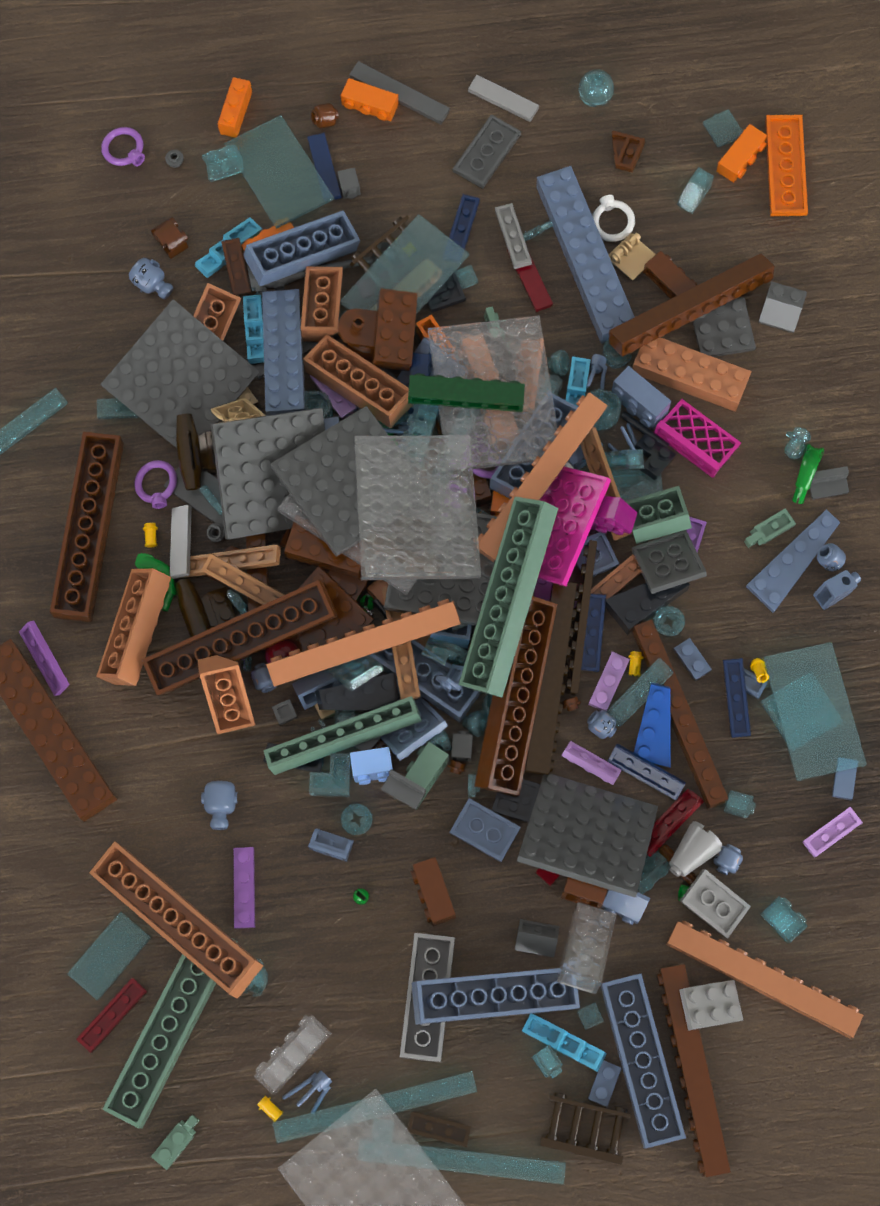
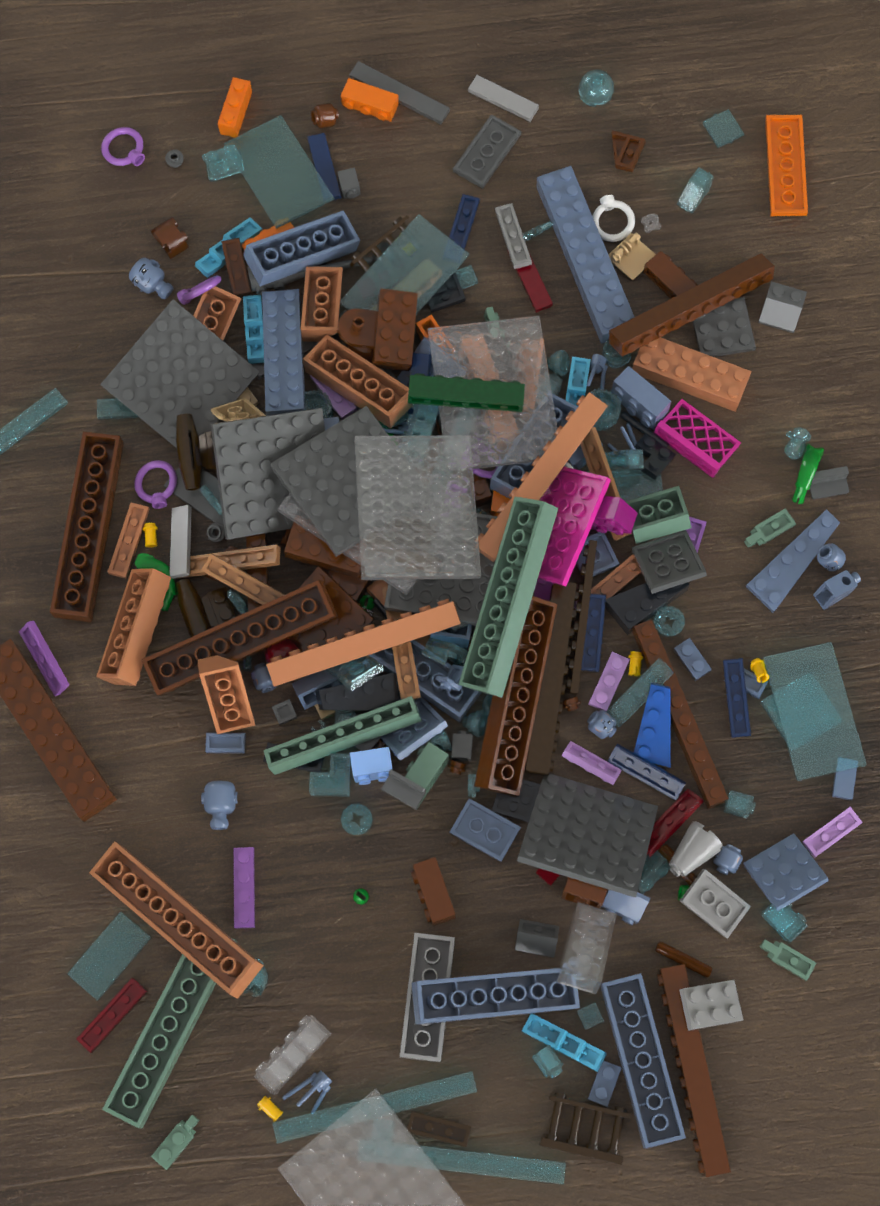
sand blue hinge [308,828,354,862] -> none
nougat brick [666,920,864,1038] -> none
orange brick [716,124,767,183] -> none
none -> nougat plate [108,502,150,579]
none -> medium lavender piece [177,275,221,305]
none -> sand blue tile [205,733,246,753]
none -> clear plate [641,214,661,233]
none -> reddish brown axle [655,942,712,977]
none -> sand blue plate [744,833,828,911]
none -> sand green hinge [759,940,816,981]

